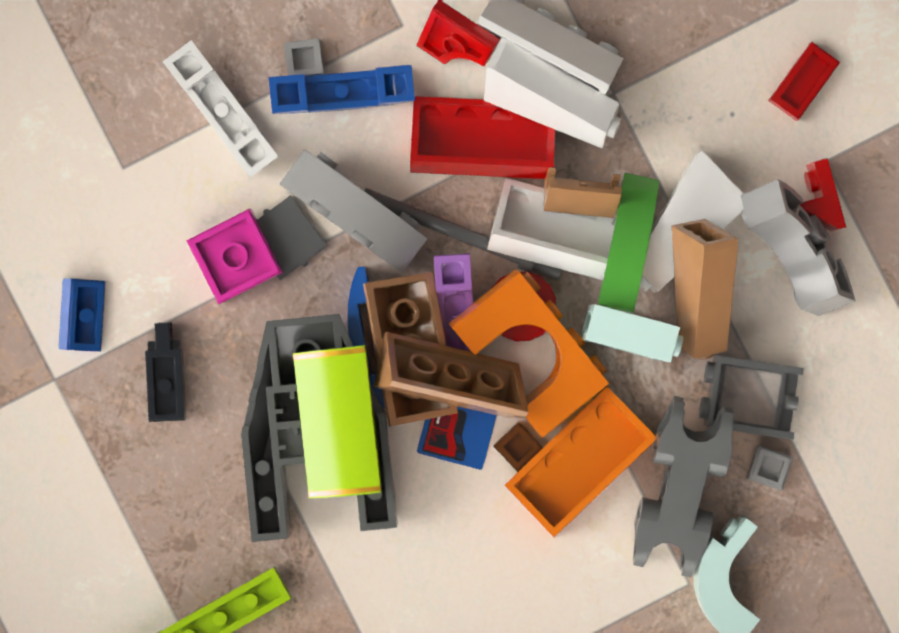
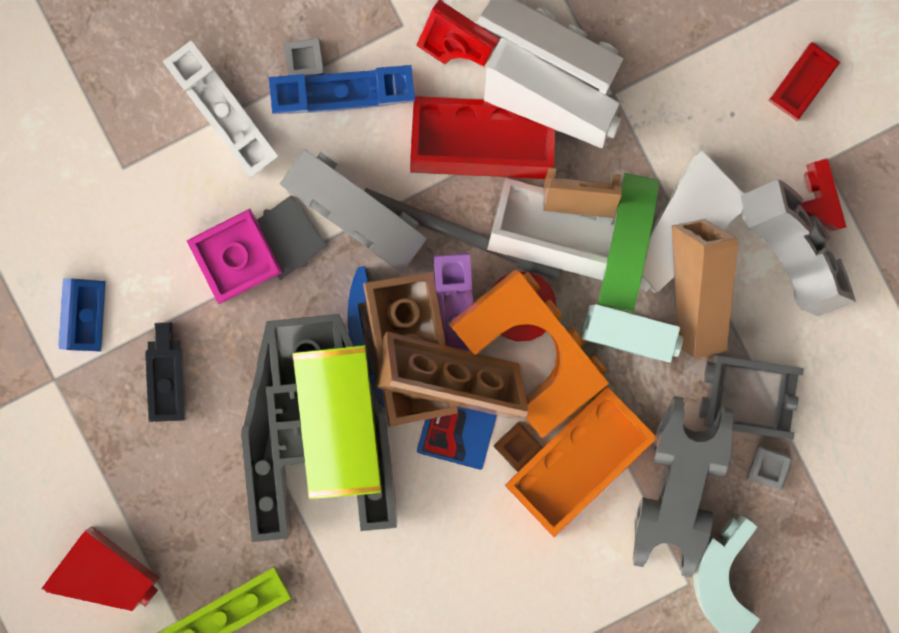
none -> red slope [41,527,160,611]

